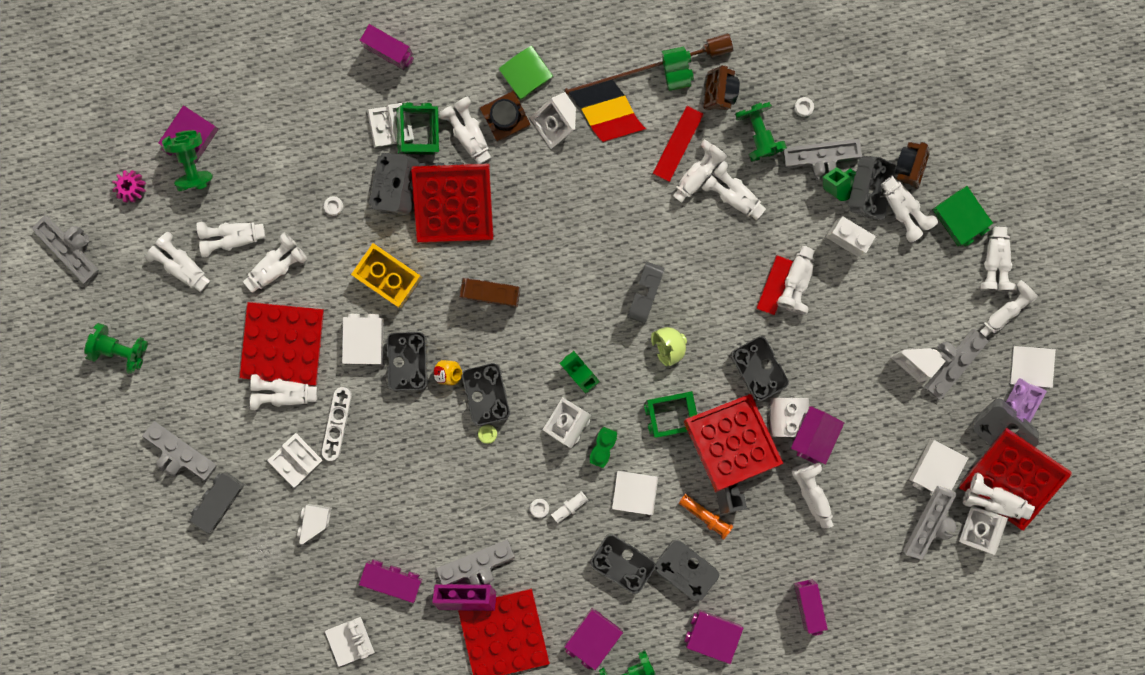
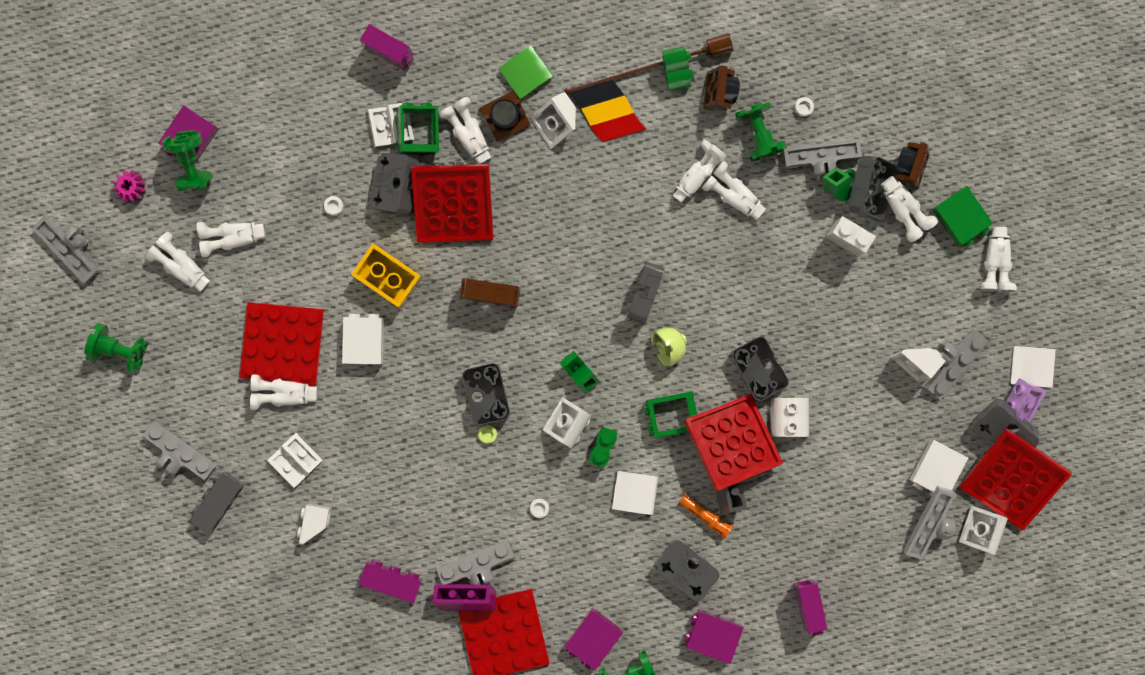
white piece [243,232,307,293] -> none
white beam [322,387,352,461] -> none
white hinge [325,617,375,667] -> none
dark grey axle [387,332,428,390] -> none
yellow head [434,360,462,386] -> none
white pin [551,491,589,524] -> none
dark grey axle [591,533,655,594] -> none
red tile [653,106,704,182] -> none
red tile [756,255,793,315] -> none
white piece [777,246,815,315] -> none
magenta brick [791,406,844,465] -> none
white piece [791,463,833,528] -> none
white piece [963,473,1035,520] -> none
white piece [980,280,1038,337] -> none

